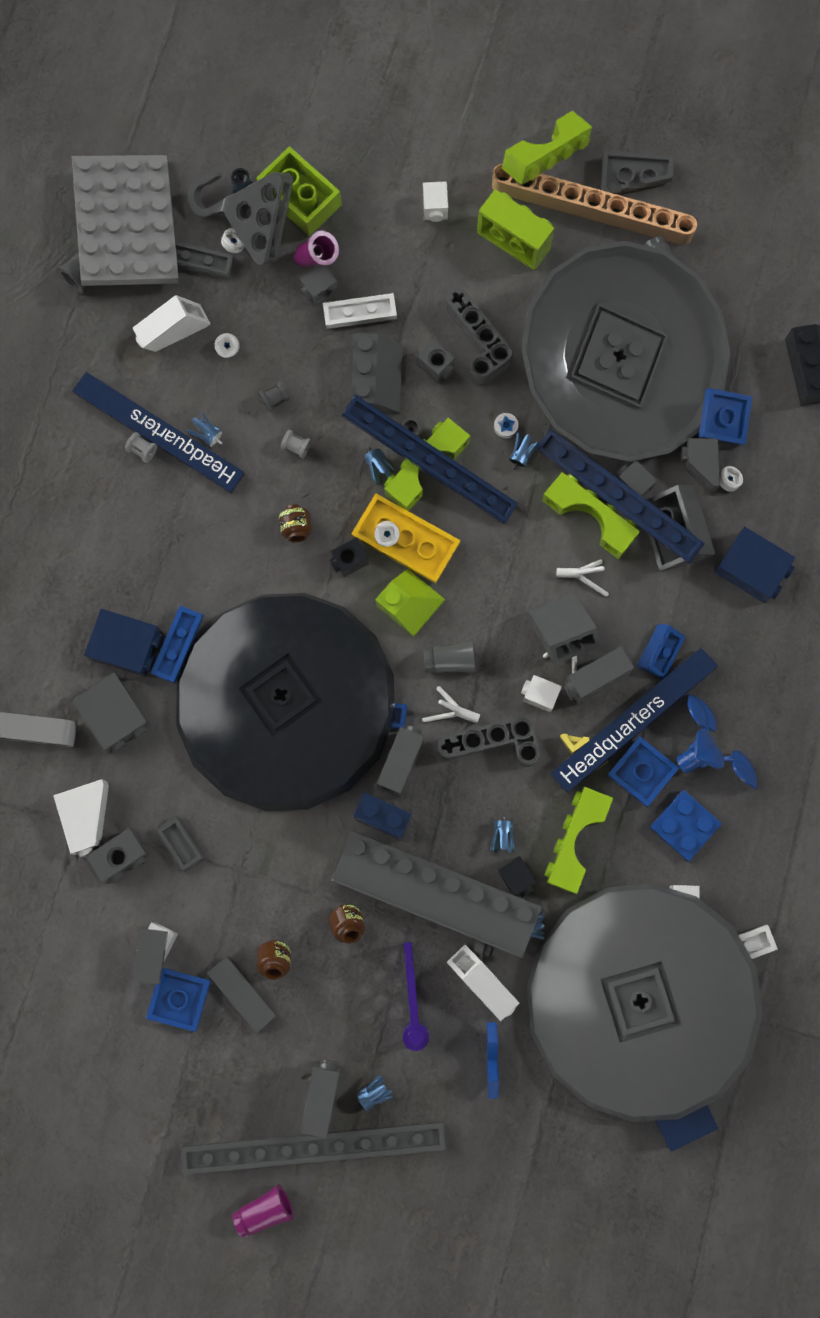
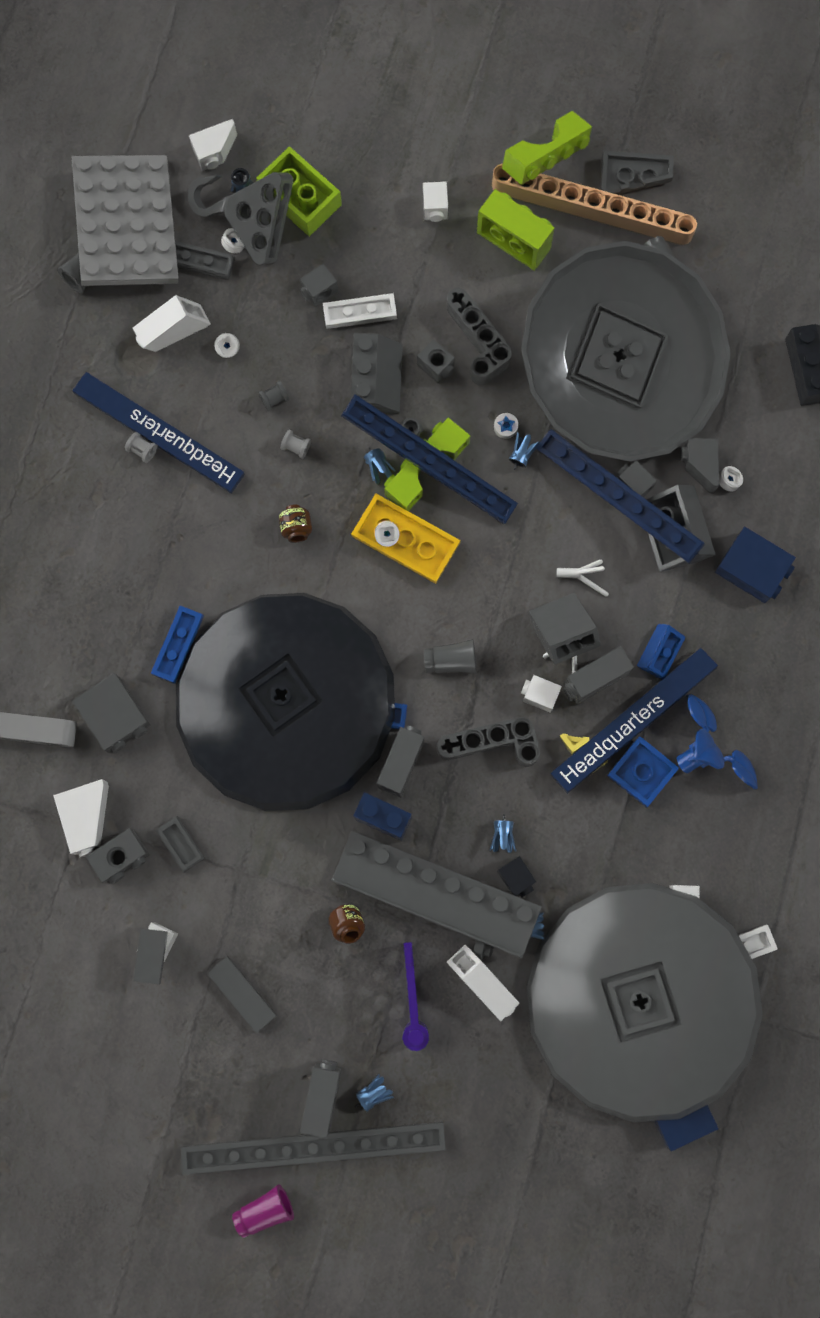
dark blue brick [84,609,163,677] -> none
blue plate [146,967,211,1032] -> none
flat silver piece [186,412,222,447] -> none
reddish brown head [257,940,291,980] -> none
magenta plant [293,231,339,269] -> none
black brick [329,537,369,578] -> none
lime slope [375,569,445,637] -> none
white plant [422,686,480,724] -> none
blue tile [486,1022,499,1099] -> none
lime arch [542,472,640,560] -> none
lime arch [544,787,613,895] -> none
blue plate [649,789,722,862] -> none
blue plate [699,388,753,445] -> none
none -> white slope [189,119,237,171]

